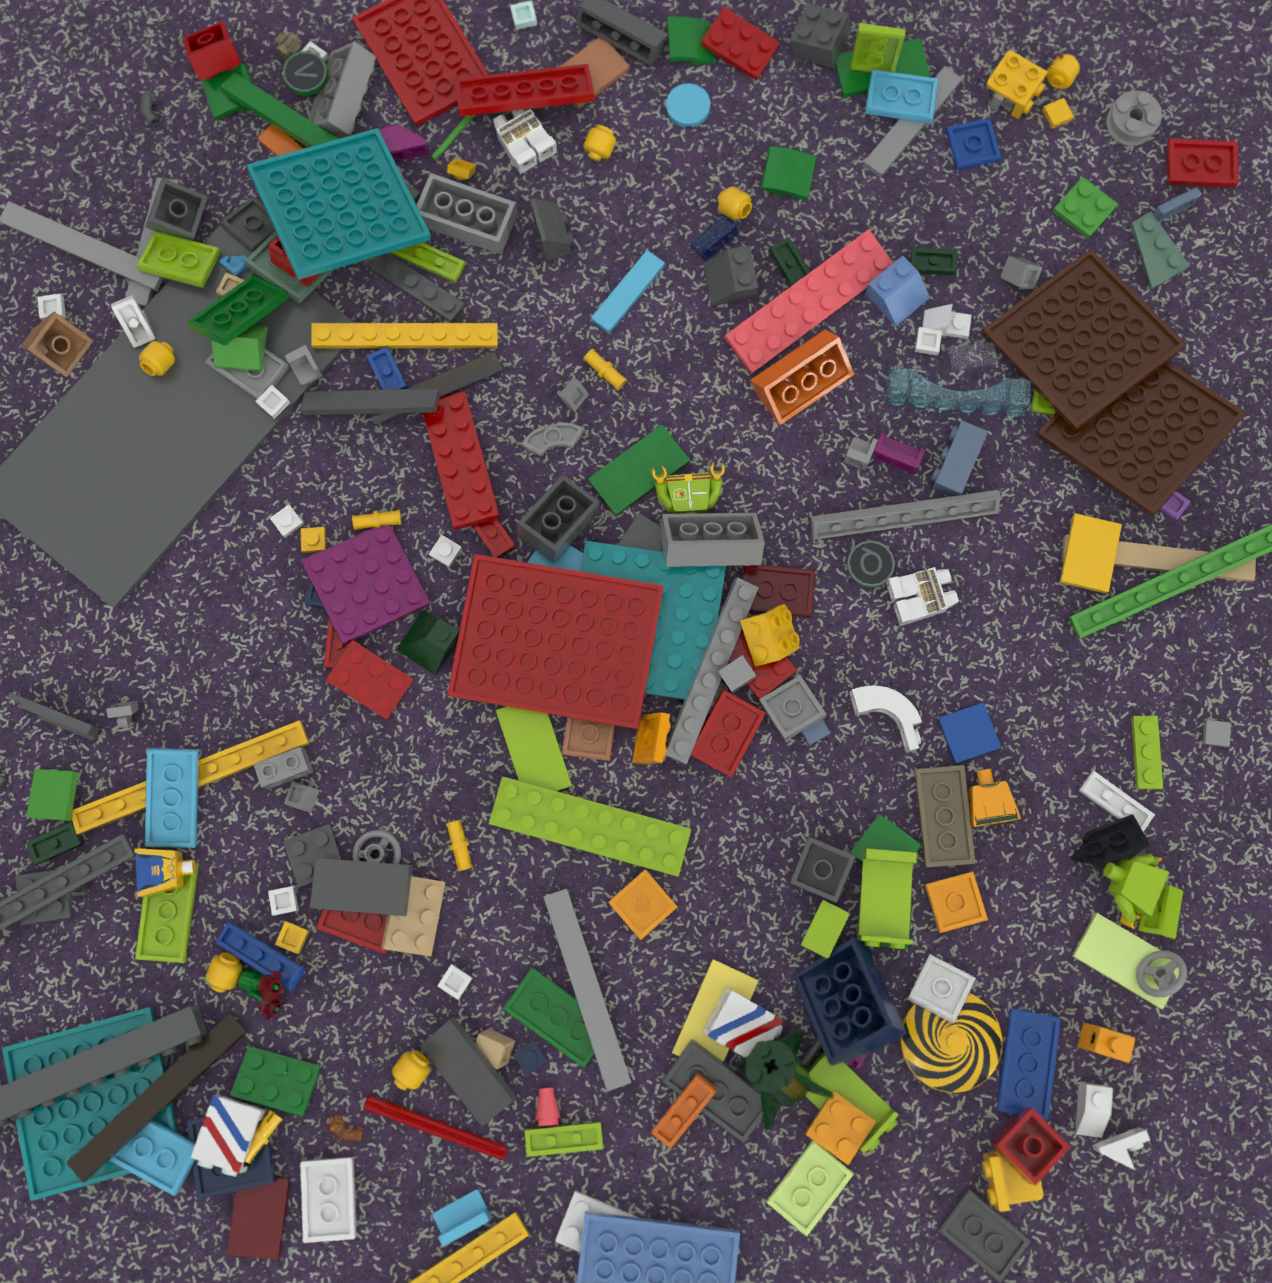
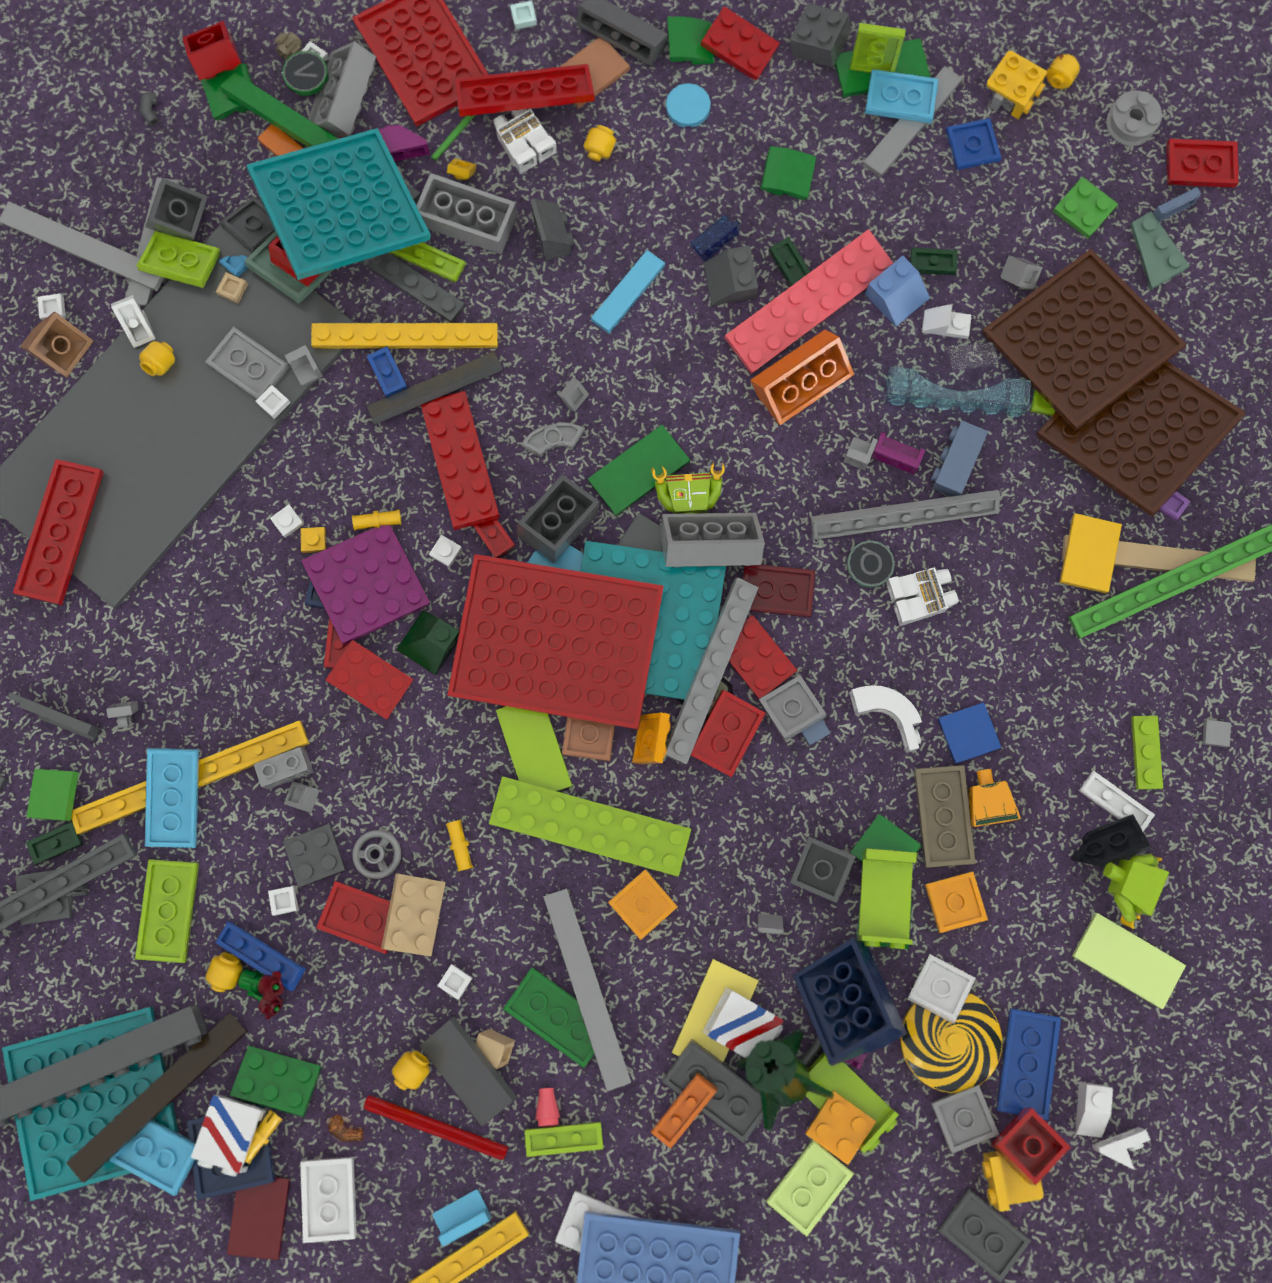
torso [135,849,197,897] -> none
green plate [187,275,288,346] -> none
bright green slope [211,325,268,371] -> none
yellow plate [275,921,310,954] -> none
dark grey tile [300,388,440,415] -> none
dark grey tile [310,858,412,916] -> none
dark blue plate [513,1040,548,1076] -> none
yellow pin [583,349,627,391] -> none
yellow head [718,186,752,221] -> none
light grey panel [719,655,756,693] -> none
yellow bracket [740,604,799,666] -> none
lime panel [801,900,849,958] -> none
white plate [914,327,942,356] -> none
yellow tile [1042,98,1074,129] -> none
light orange torso [1077,1022,1135,1063] -> none
light grey piece [1136,951,1187,997] -> none
lime panel [1138,884,1183,939] -> none
none -> red plate [13,459,104,606]
none -> light grey slope [757,914,784,935]
none -> light grey plate [931,1085,999,1153]

